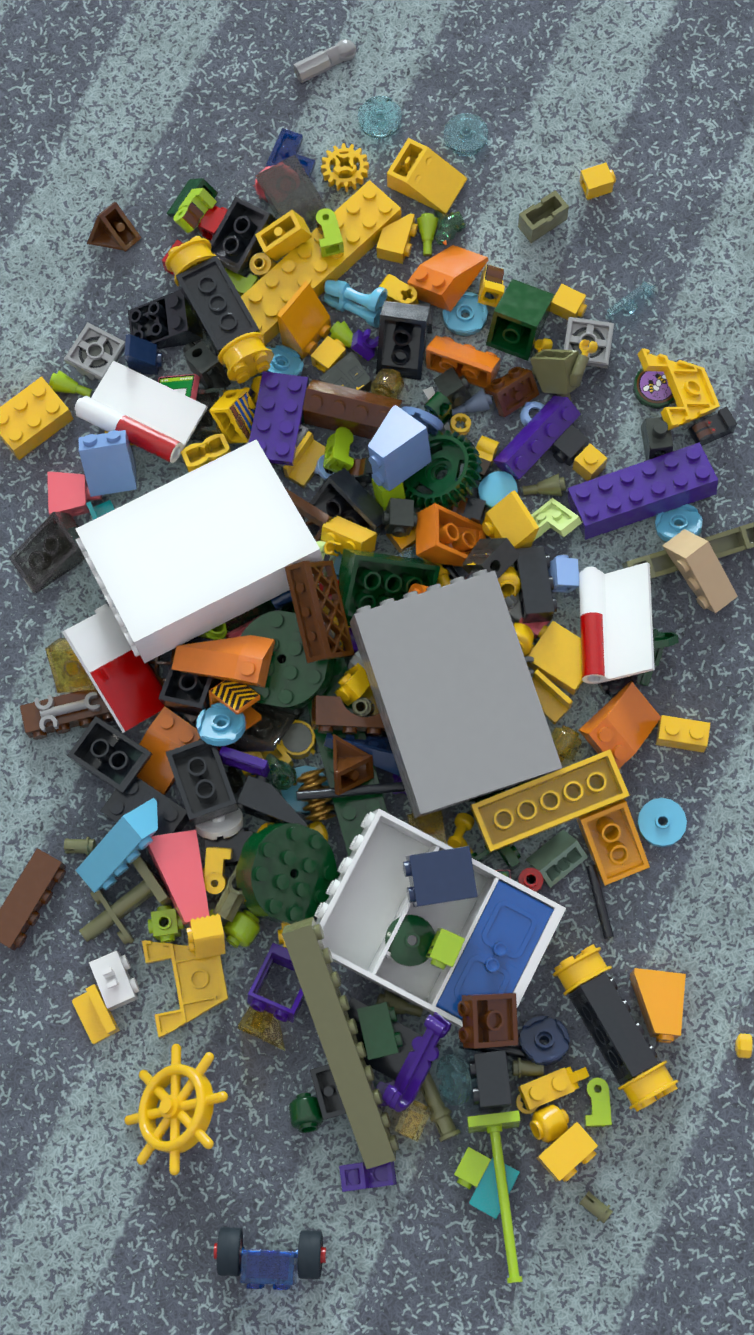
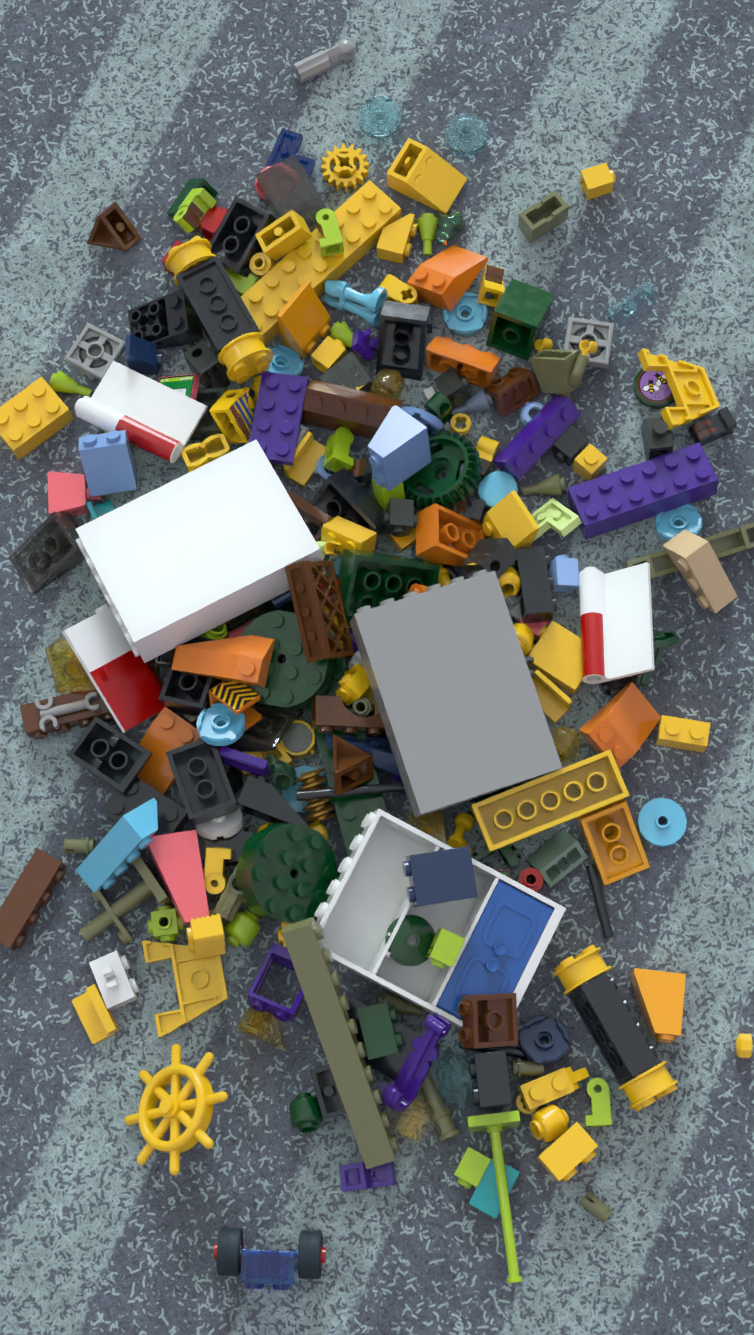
yellow brick [550,284,587,320] -> none

